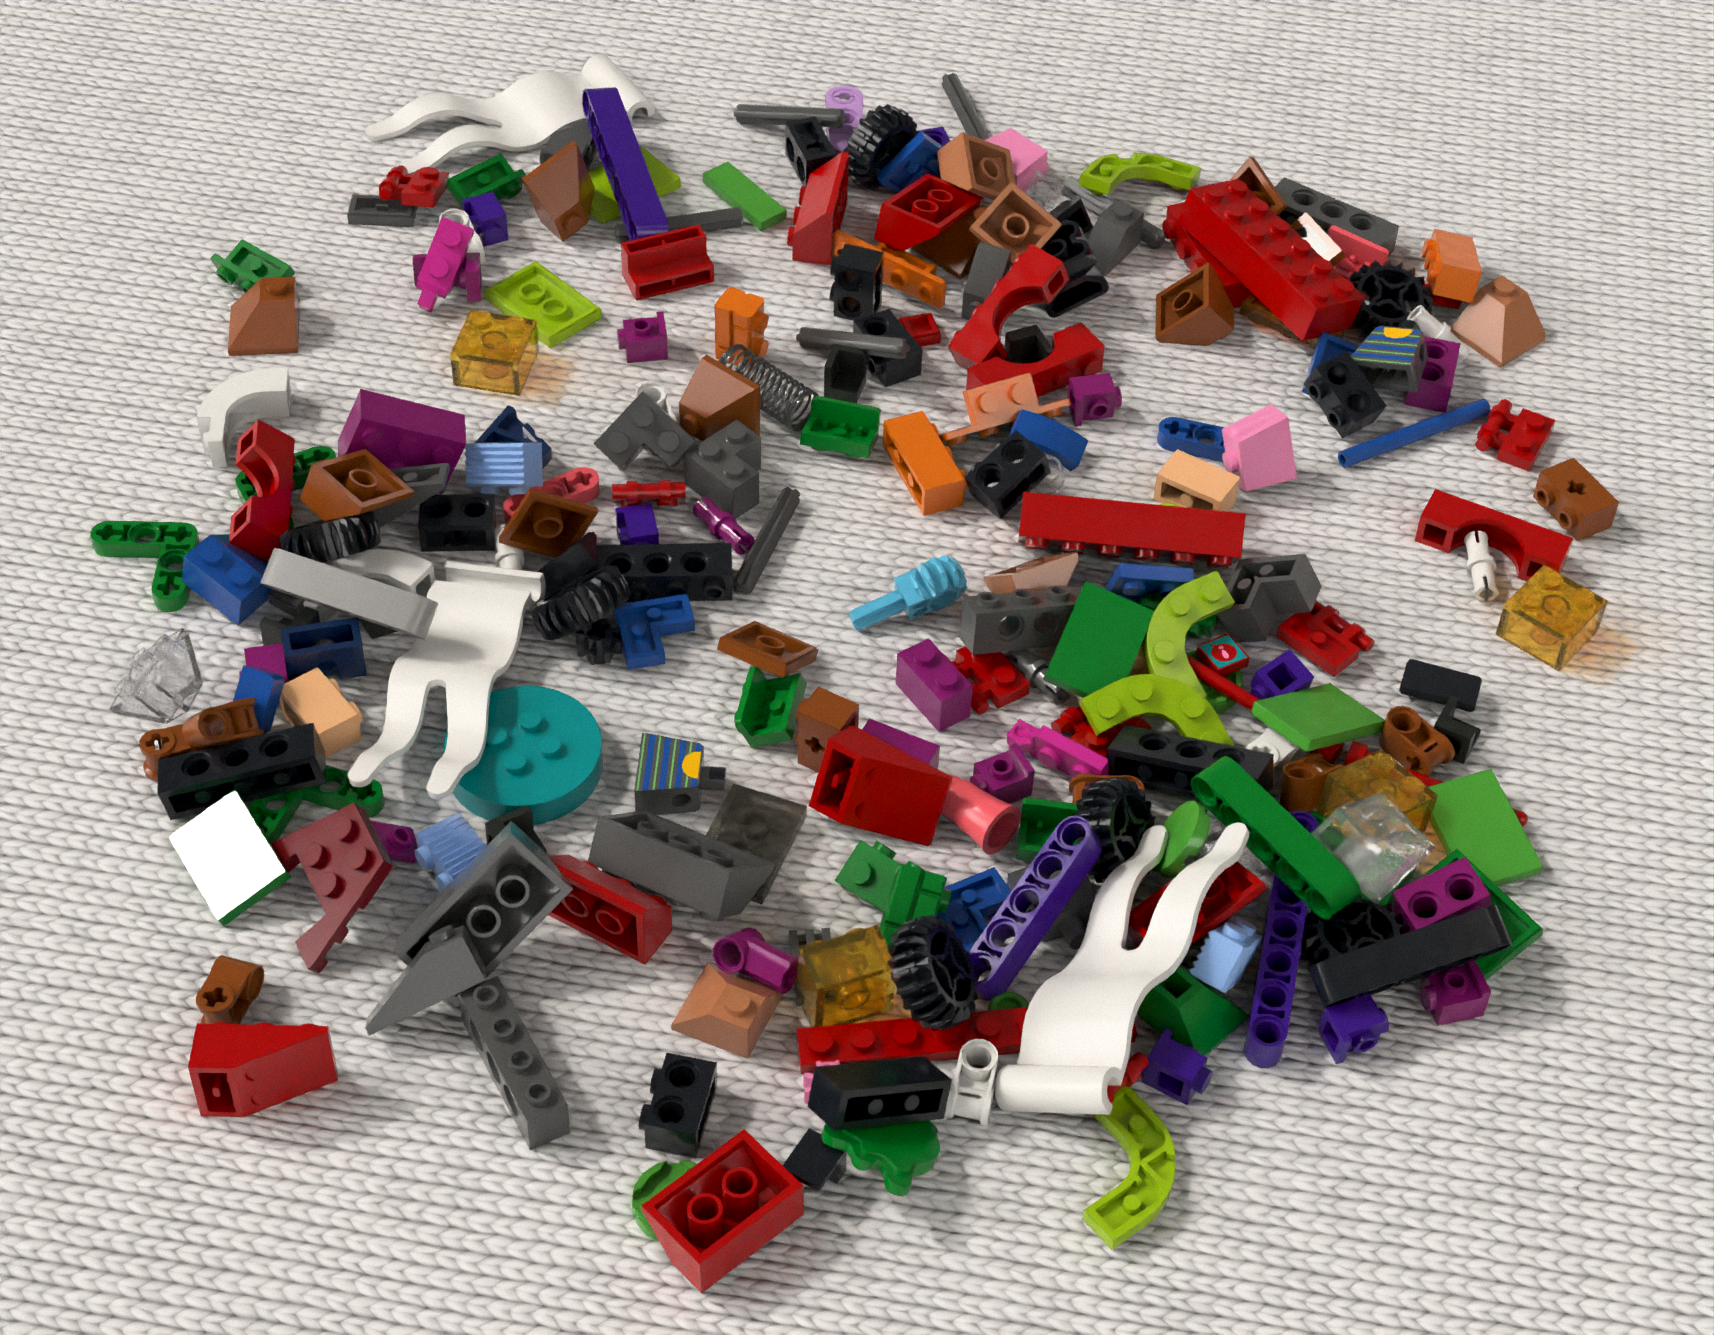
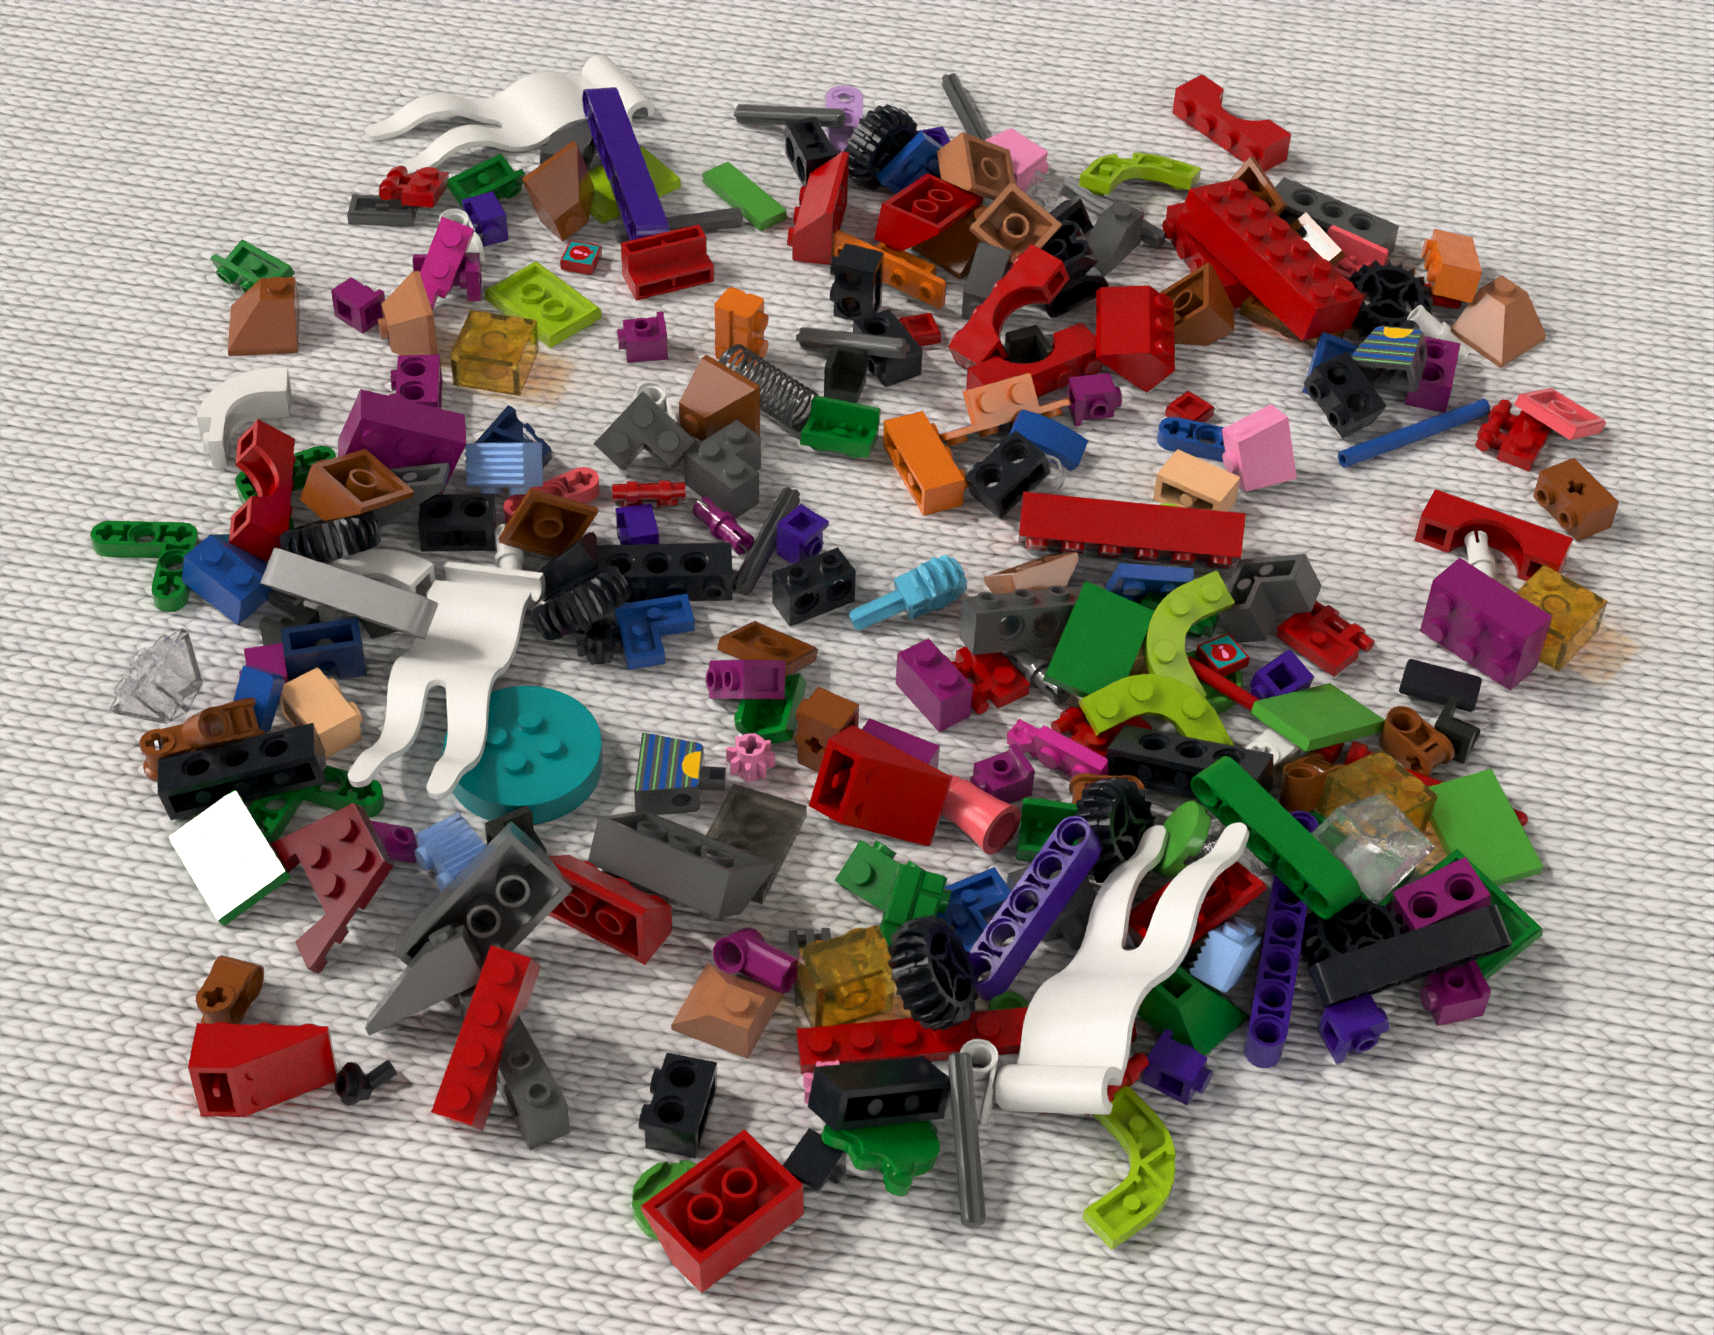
none -> magenta brick [331,277,385,334]
none -> black plate [335,1059,397,1105]
none -> nougat slope [378,271,438,355]
none -> magenta brick [389,354,443,409]
none -> red arch [431,945,541,1131]
none -> red tile [560,240,602,275]
none -> magenta bracket [705,660,785,699]
none -> bright pink gear [726,733,775,782]
none -> black brick [772,547,856,627]
none -> dark purple brick [777,504,829,564]
none -> dark grey axle [948,1053,986,1226]
none -> red slope [1096,285,1175,393]
none -> red tile [1165,391,1215,423]
none -> red arch [1172,74,1291,172]
none -> magenta brick [1420,558,1553,691]
none -> coral tile [1514,388,1606,440]

